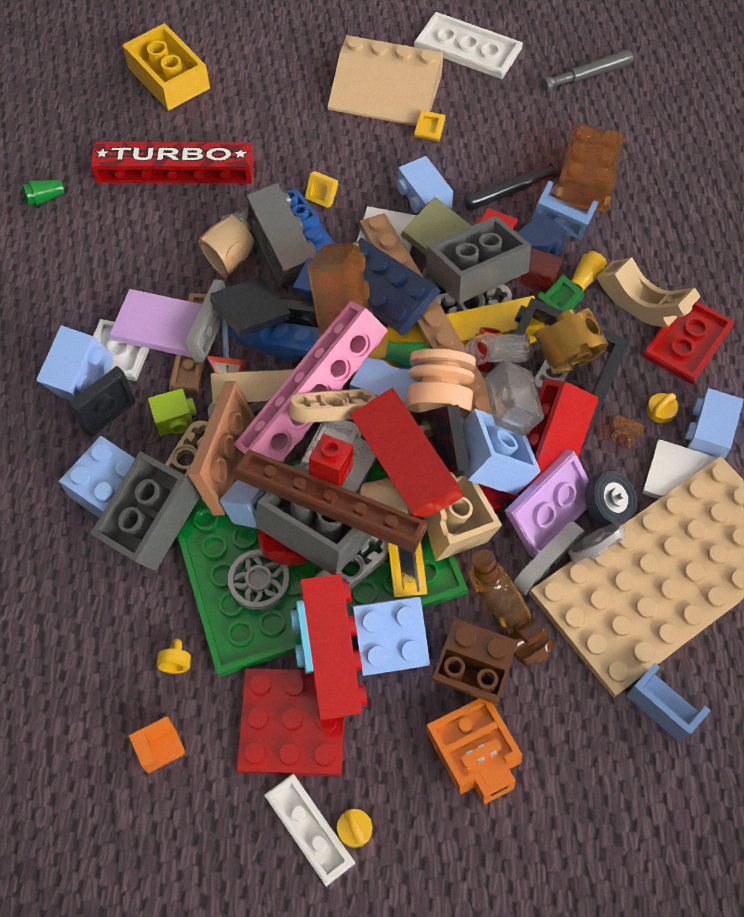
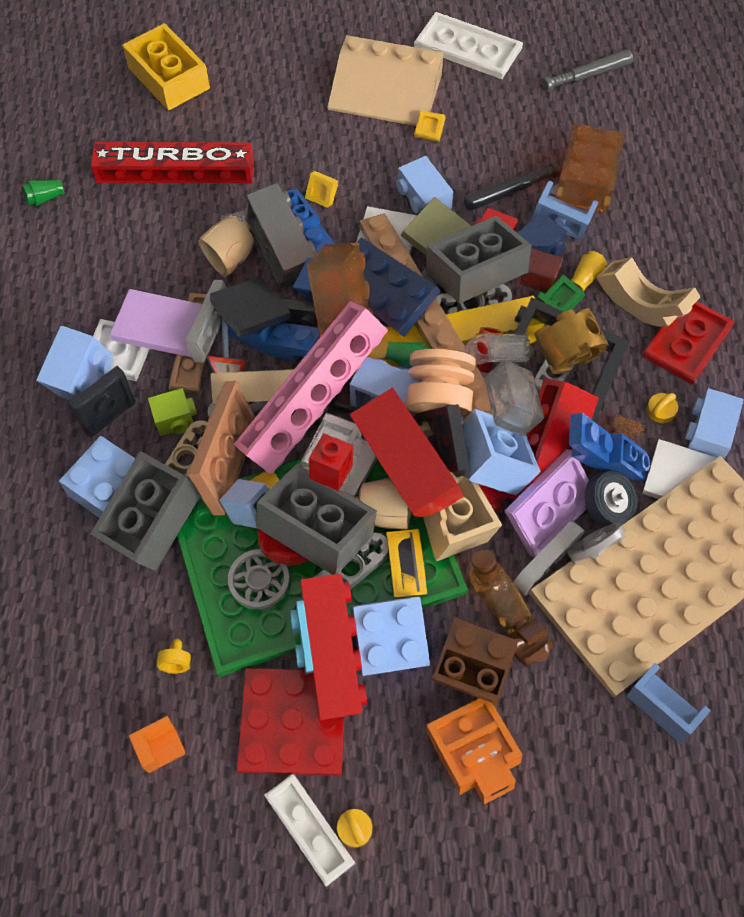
copper tile [233,449,429,553] -> none
tan beam [289,389,376,423] -> none
none -> blue slope [569,413,650,481]

